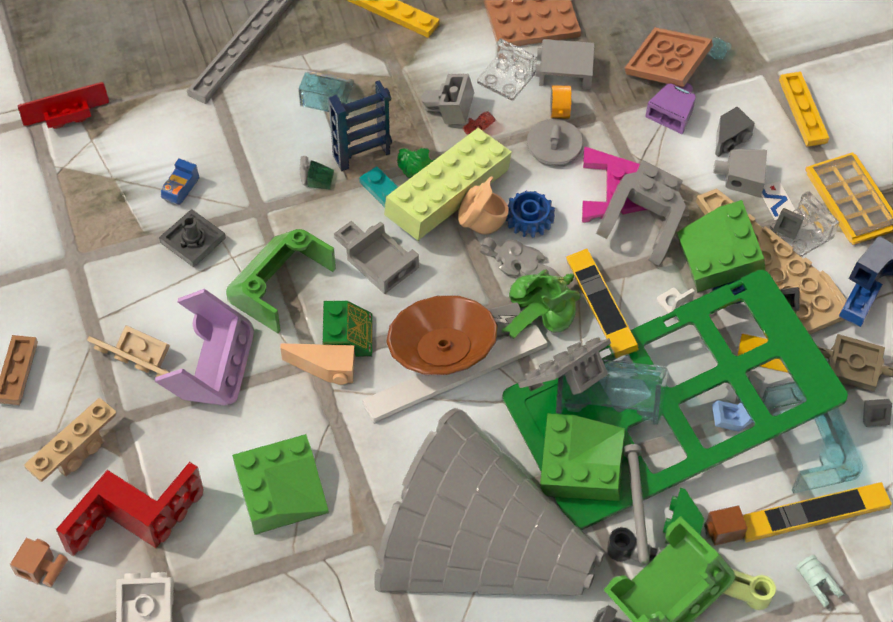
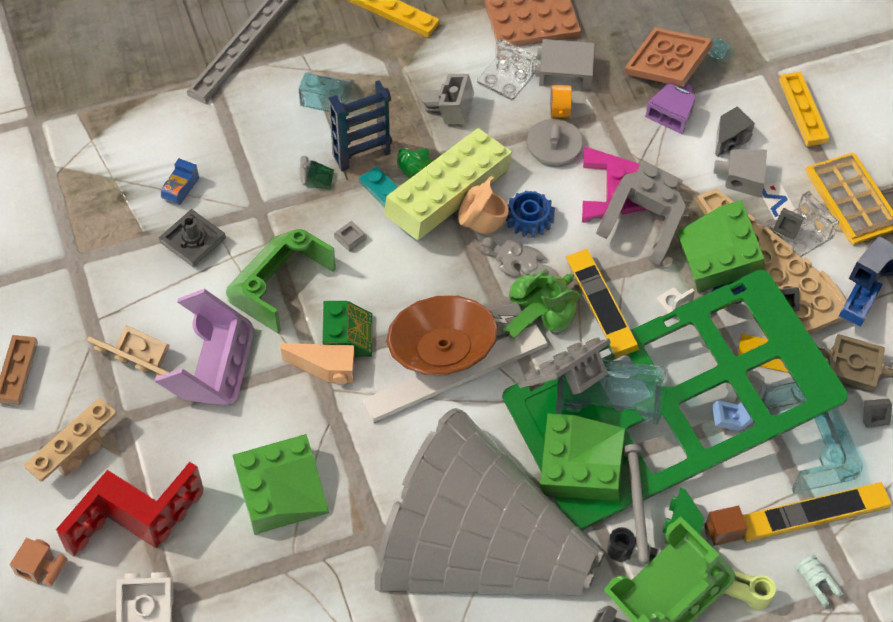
red bracket [17,82,109,129] -> none
light grey panel [346,222,419,294] -> none
clear red piece [462,111,496,135] -> none

